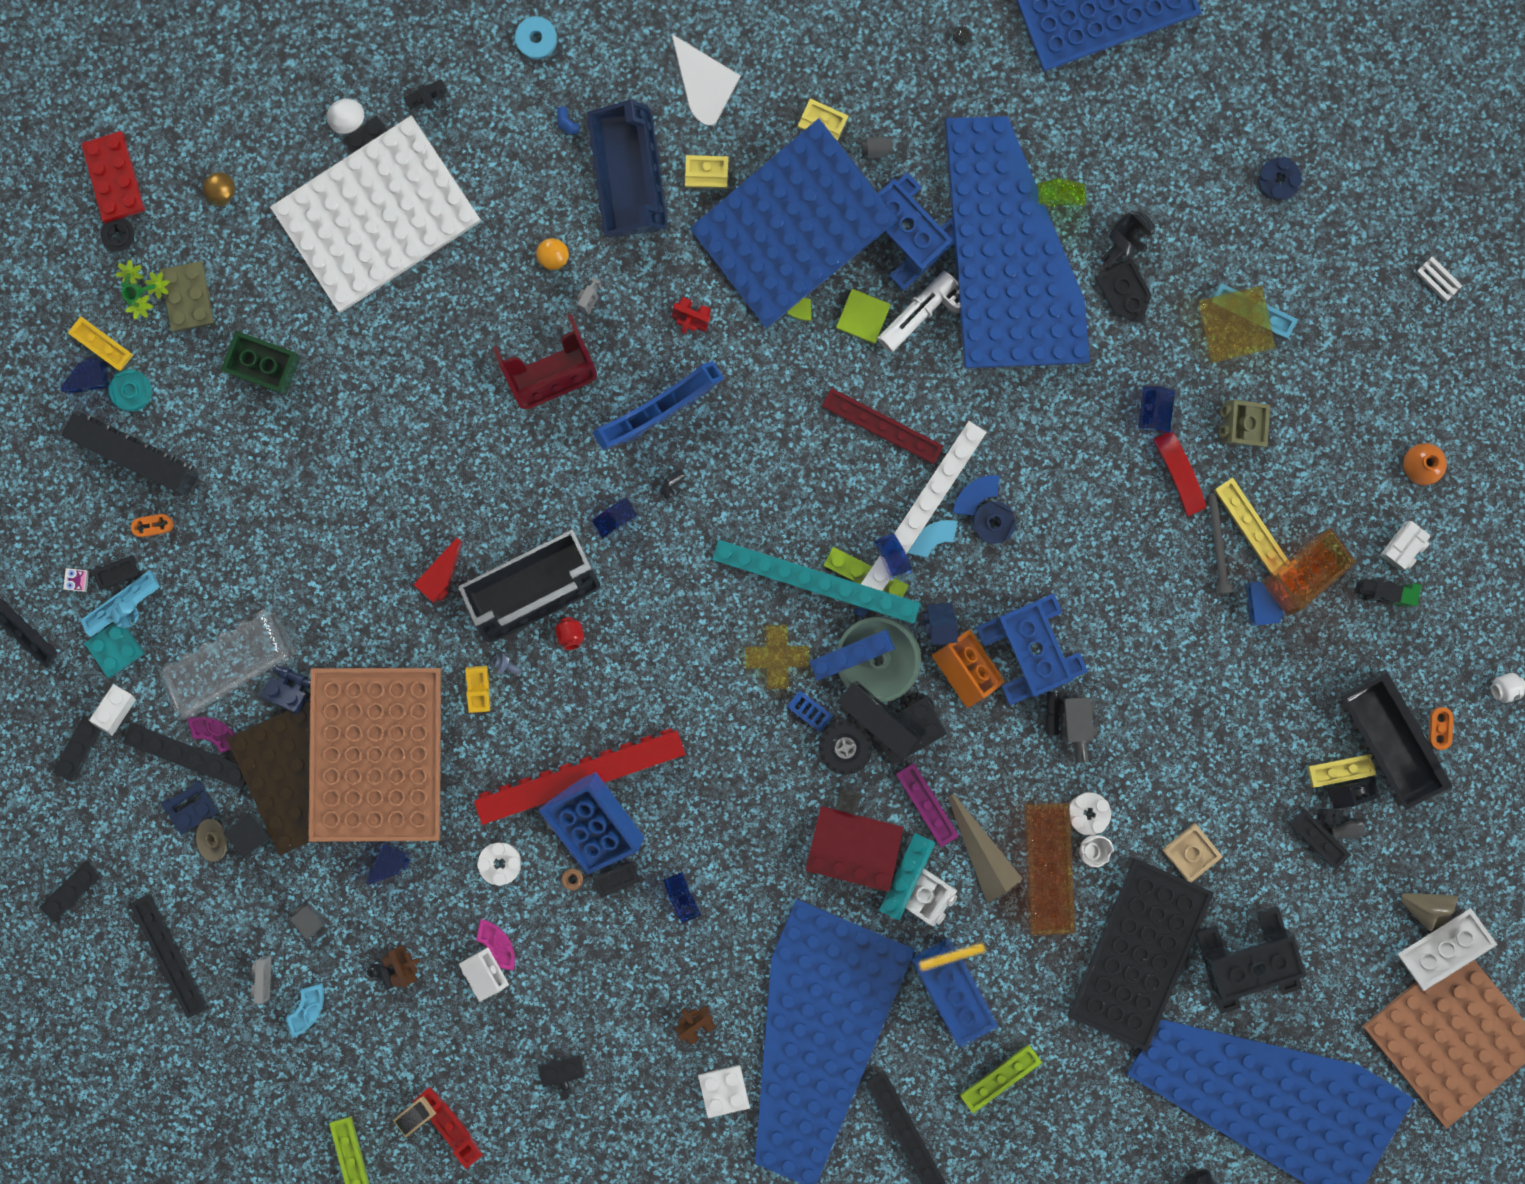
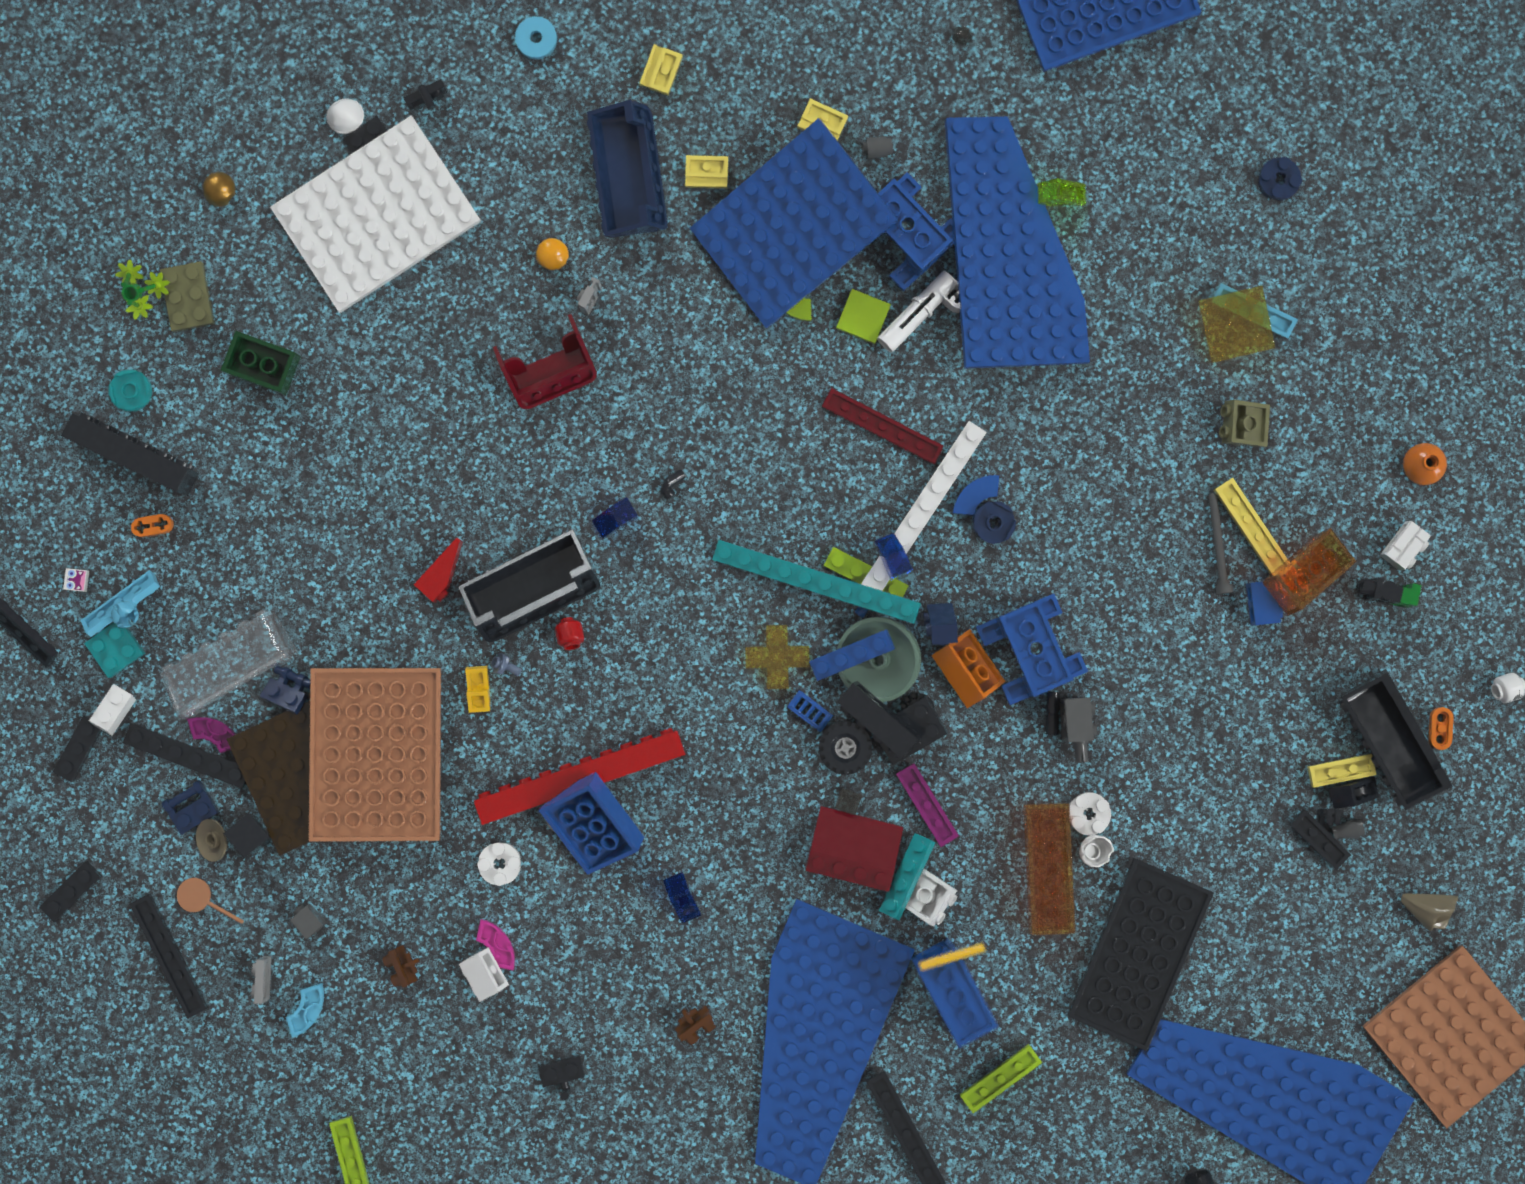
clear blue slope [61,357,109,394] -> none
yellow plate [68,316,133,371] -> none
red plate [81,131,146,223] -> none
black plate [93,555,141,591] -> none
black gear [100,218,135,252] -> none
clear blue slope [366,842,411,885] -> none
black arm [367,964,394,990] -> none
slope [393,1096,436,1138] -> none
red slope [413,1087,483,1169] -> none
blue arm [557,107,580,135] -> none
medium nougat plate [562,869,583,890] -> none
blue arch [592,361,724,451] -> none
black plate [592,861,640,898] -> none
red hips [671,297,711,334] -> none
white sticker [672,34,740,125] -> none
white plate [698,1065,750,1118] -> none
medium azure tile [907,520,958,558] -> none
dark tan wedge [948,793,1023,903] -> none
black tile [1094,258,1152,323] -> none
black piece [1100,211,1155,268] -> none
clear blue brick [1138,386,1175,433] -> none
red slope [1152,431,1207,516] -> none
tan tile [1162,823,1223,883] -> none
black piece [1195,906,1307,1014] -> none
white plate [1398,908,1497,992] -> none
white tile [1415,256,1462,302] -> none
none -> nougat piece [177,878,244,924]
none -> light yellow plate [639,44,683,96]

